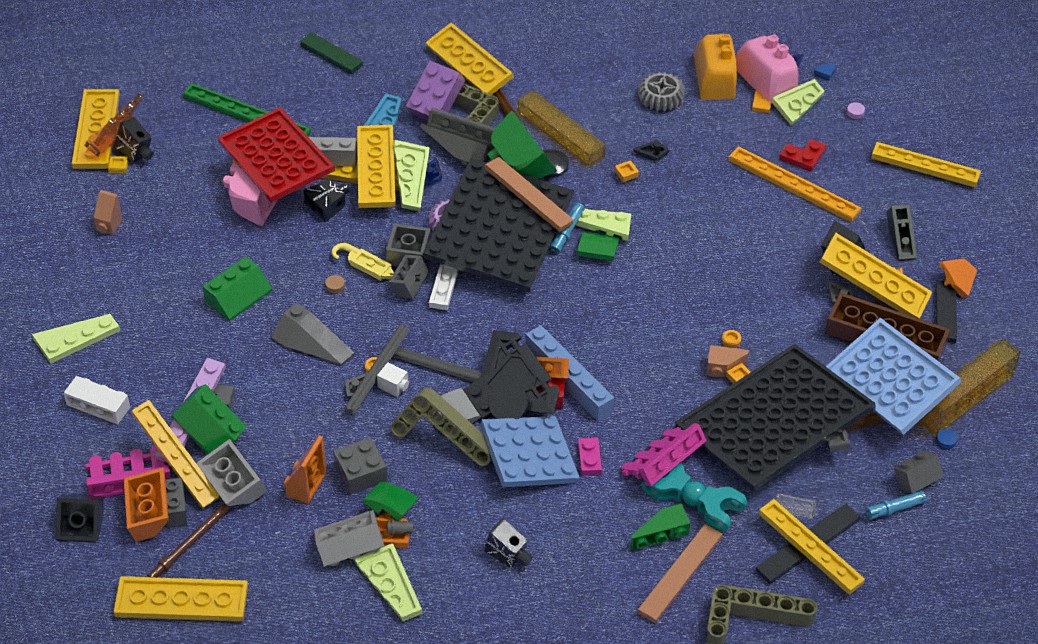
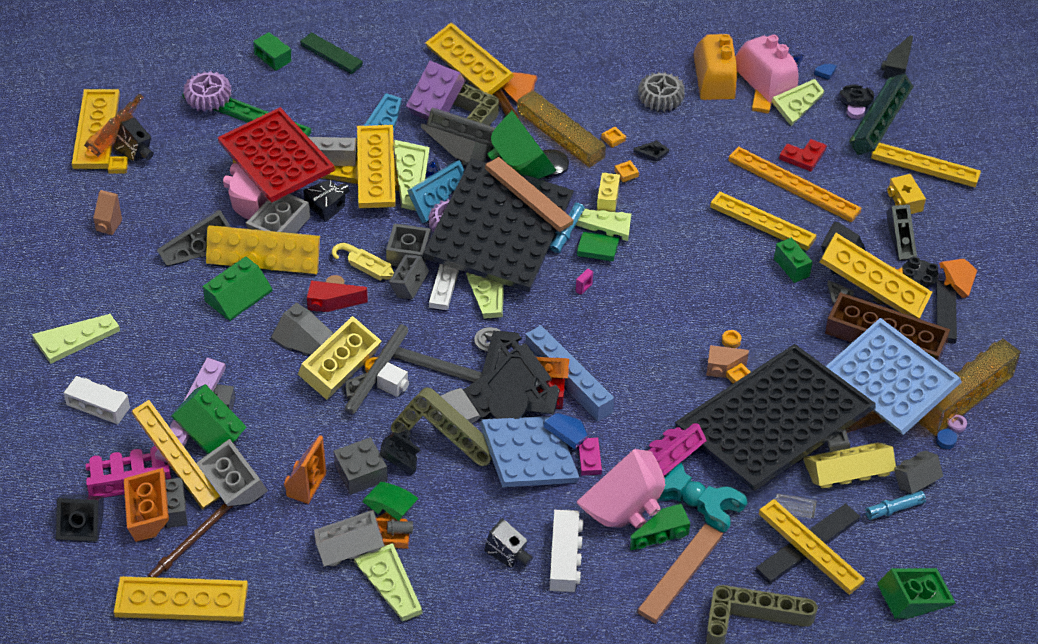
none -> dark grey wedge [157,209,231,265]
none -> lavender gear [184,71,231,112]
none -> yellow plate [206,225,320,274]
none -> light grey slope [246,194,310,234]
none -> green brick [253,32,292,71]
none -> light yellow brick [298,316,381,400]
none -> red slope [307,281,368,312]
none -> black slope [380,429,421,475]
none -> dark azure wing [407,160,464,223]
none -> yellowish green wing [466,273,504,319]
none -> light grey gear [474,327,500,353]
none -> orange slope [501,72,537,105]
none -> blue slope [543,413,587,449]
none -> white brick [550,510,583,592]
none -> dark pink tile [576,269,593,295]
none -> bright pink hips [577,449,665,528]
none -> light yellow brick [597,173,620,212]
none -> light orange tile [601,127,626,148]
none -> yellow plate [710,191,817,251]
none -> green brick [774,237,813,283]
none -> light yellow slope [803,442,896,488]
none -> black tile [839,85,874,106]
none -> brick [849,73,914,155]
none -> green slope [877,568,956,618]
none -> pearl dark grey slope [881,35,913,82]
none -> yellow brick [887,174,926,214]
none -> black dish [902,257,939,287]
none -> lavender tile [947,414,967,432]

